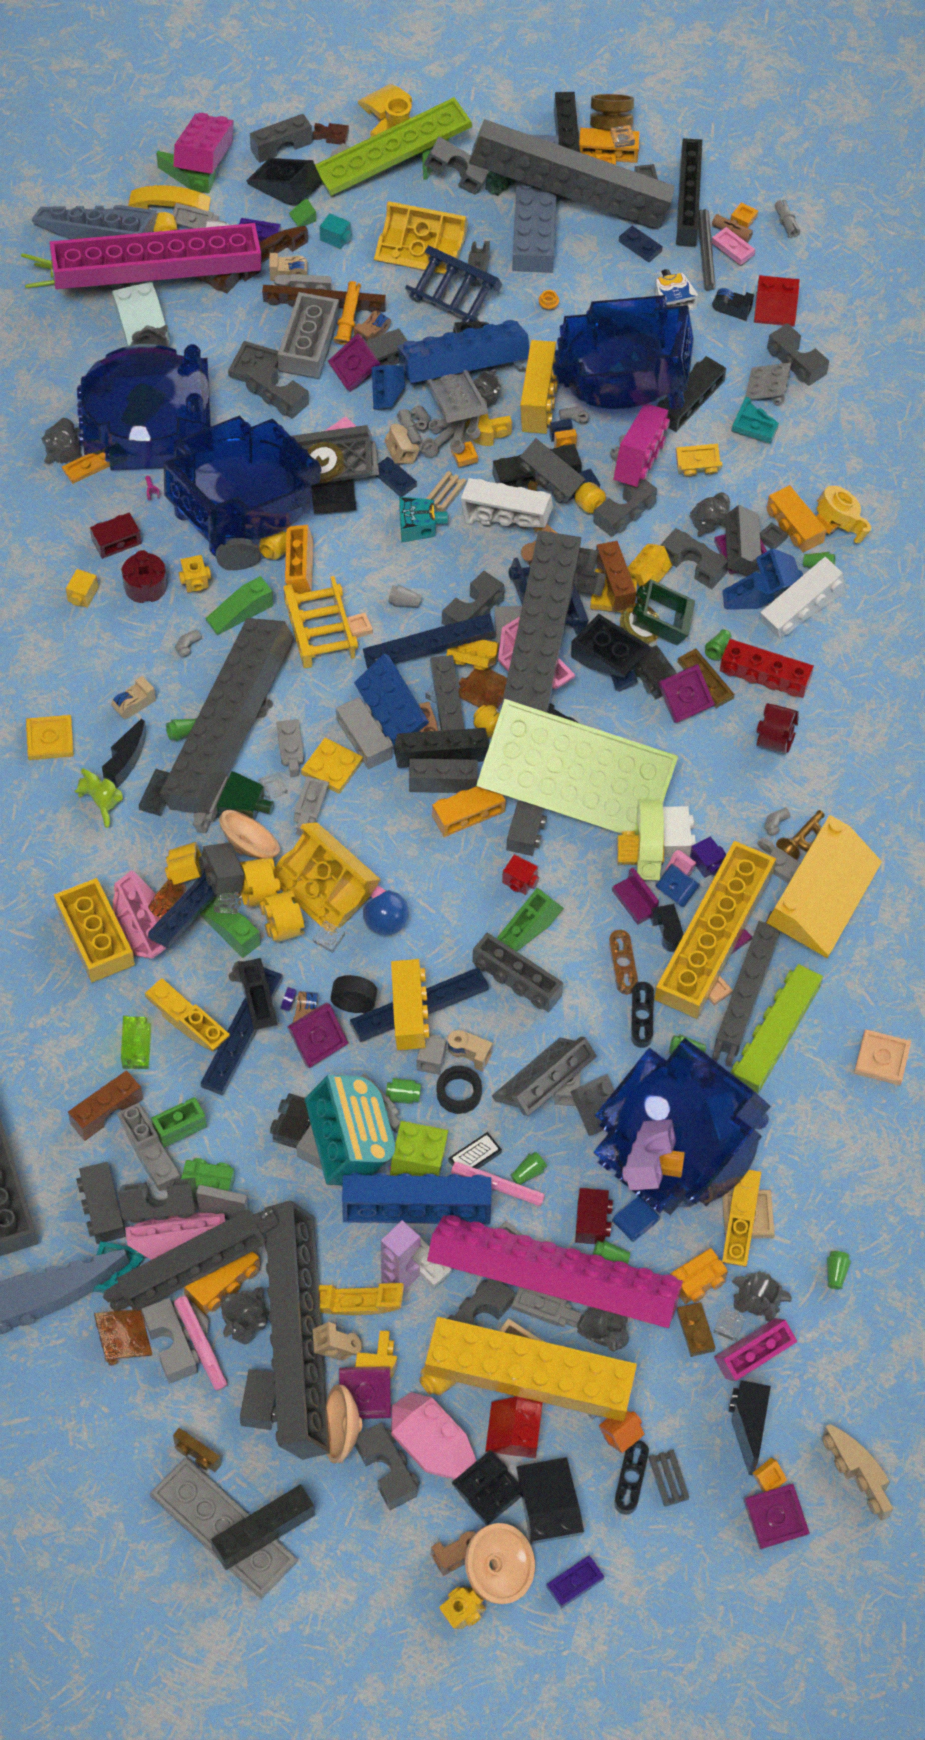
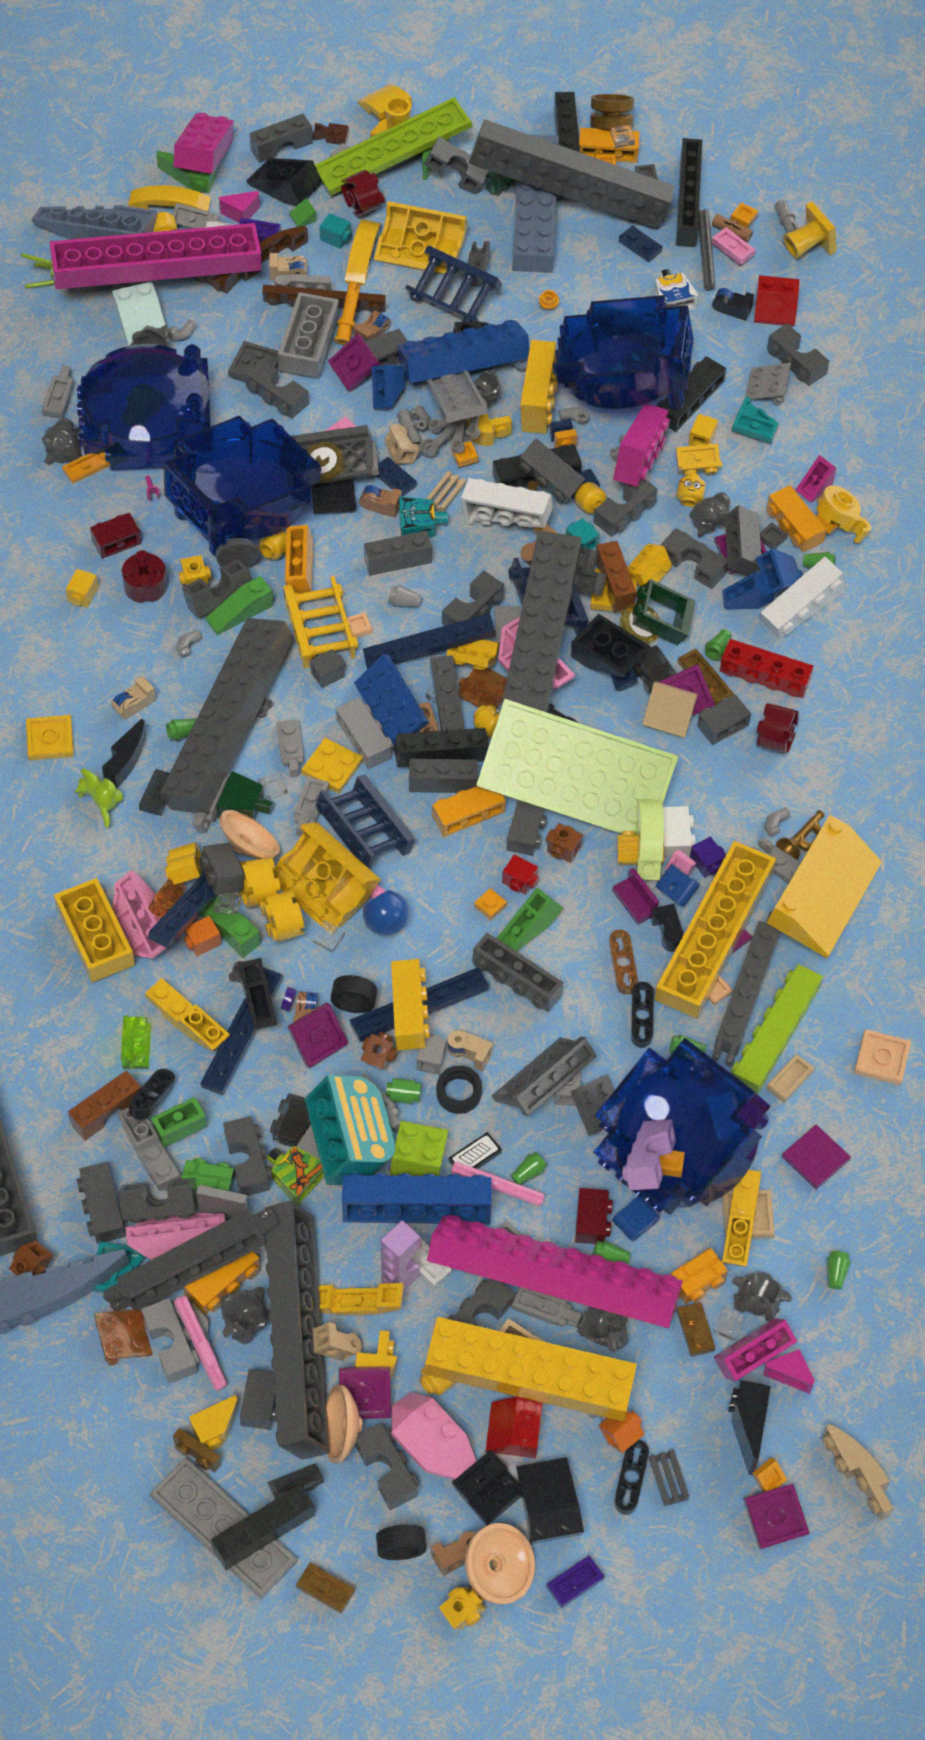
none -> dark orange brick [9,1241,54,1276]
none -> light grey hinge [42,365,74,418]
none -> black beam [129,1069,175,1120]
none -> light grey arm [167,320,196,341]
none -> dark grey arch [182,559,252,618]
none -> orange brick [183,916,221,957]
none -> yellow slope [189,1395,239,1450]
none -> dark pink slope [219,191,260,223]
none -> dark grey arch [223,1116,273,1196]
none -> torso [267,1146,324,1205]
none -> clear smoke plate [267,1463,324,1499]
none -> pearl gold plate [296,1563,355,1614]
none -> dark grey brick [310,649,346,688]
none -> dark blue fence [315,774,415,869]
none -> dark red brick [341,170,385,217]
none -> yellow slope [345,220,381,286]
none -> medium nougat leg [359,485,402,518]
none -> dark orange brick [361,1032,398,1070]
none -> dark grey brick [364,531,432,576]
none -> black tyre [376,1524,427,1560]
none -> light orange plate [474,888,507,921]
none -> dark orange brick [545,823,583,863]
none -> teal brick [566,518,600,550]
none -> tan tile [642,681,698,738]
none -> yellow head [676,474,706,507]
none -> yellow brick [688,414,718,446]
none -> dark grey brick [697,694,751,745]
none -> dark pink slope [763,1349,815,1394]
none -> tan tile [766,1054,815,1103]
none -> magenta tile [782,1124,851,1190]
none -> yellow plant [783,201,836,259]
none -> dark pink slope [796,455,836,503]

